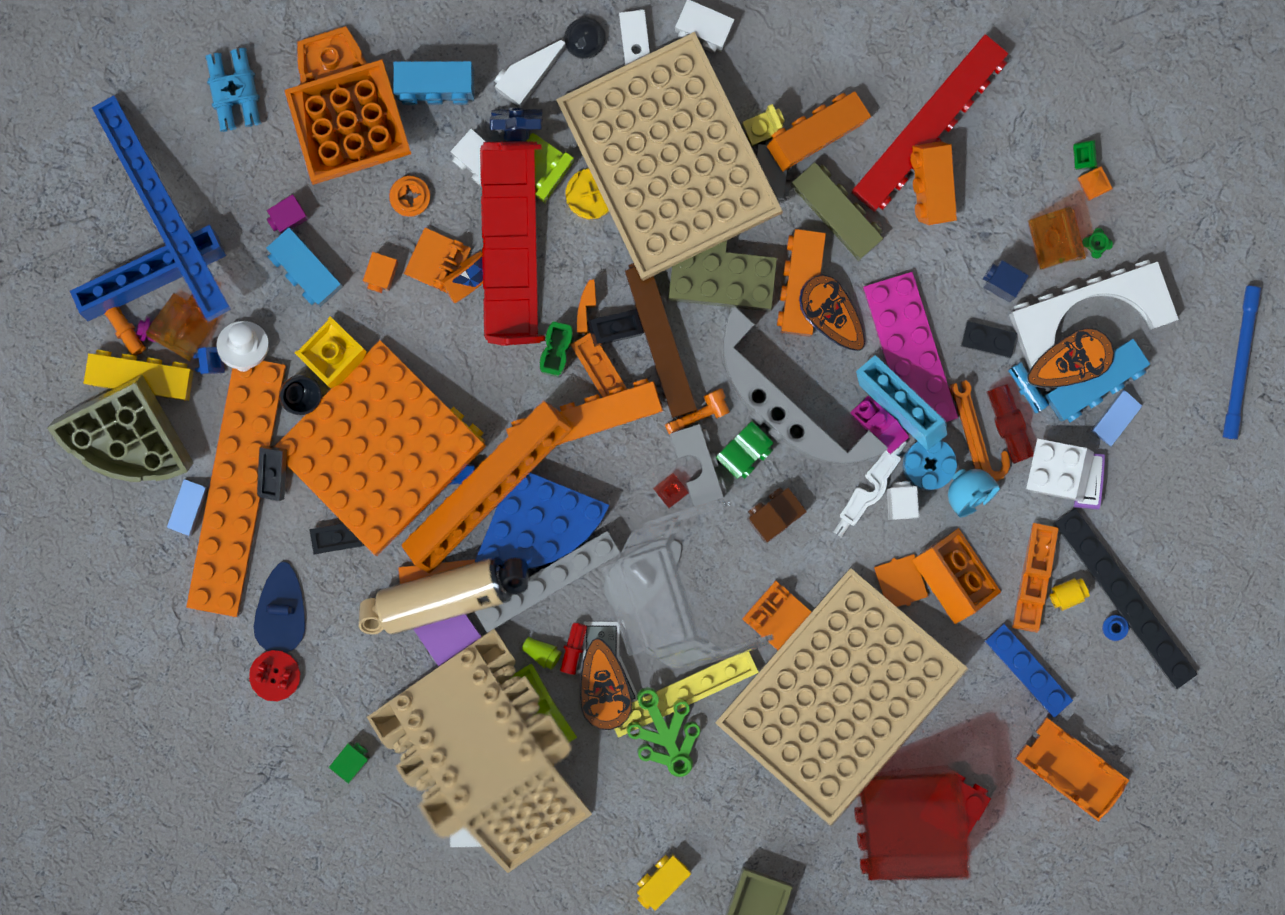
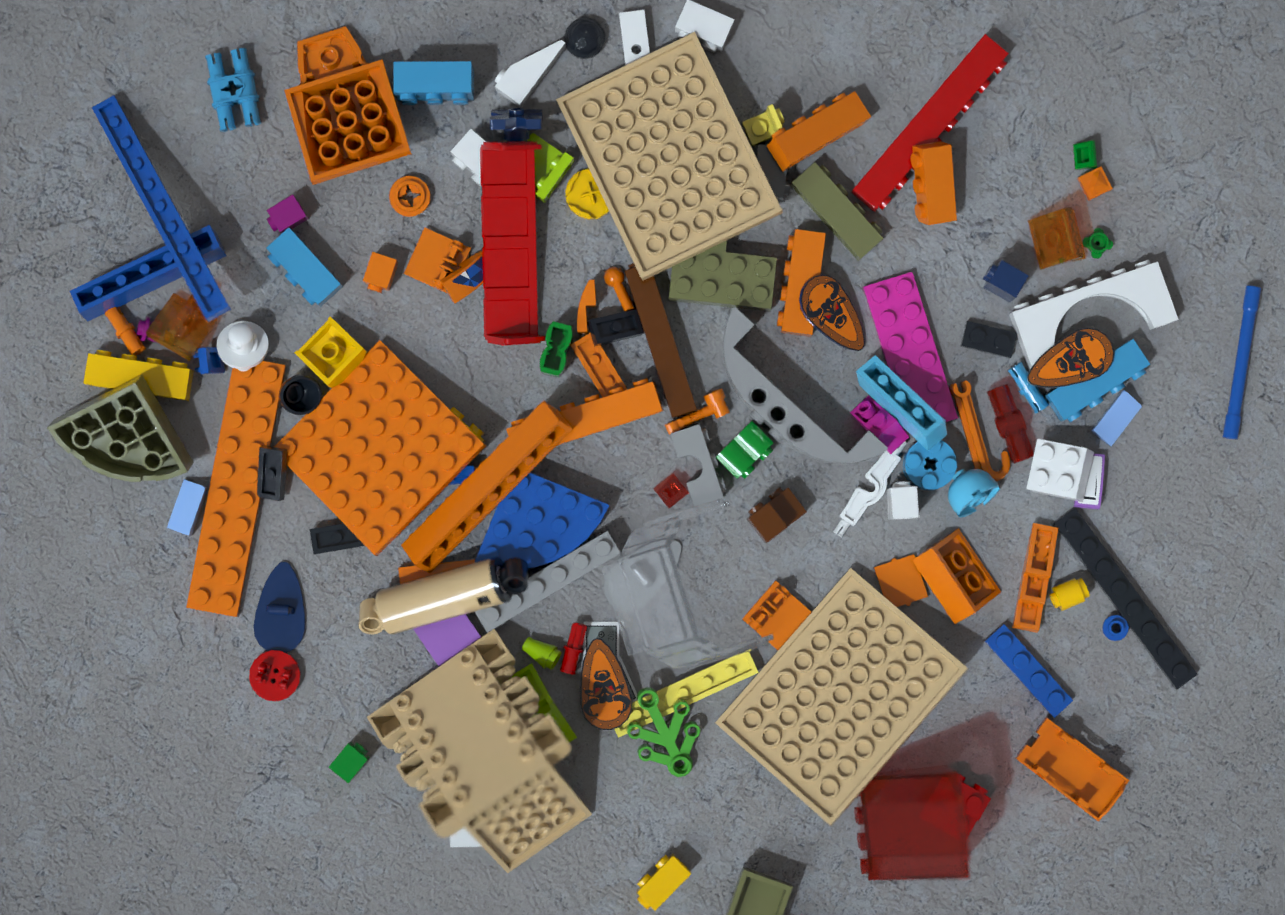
none -> orange bar [604,267,634,312]

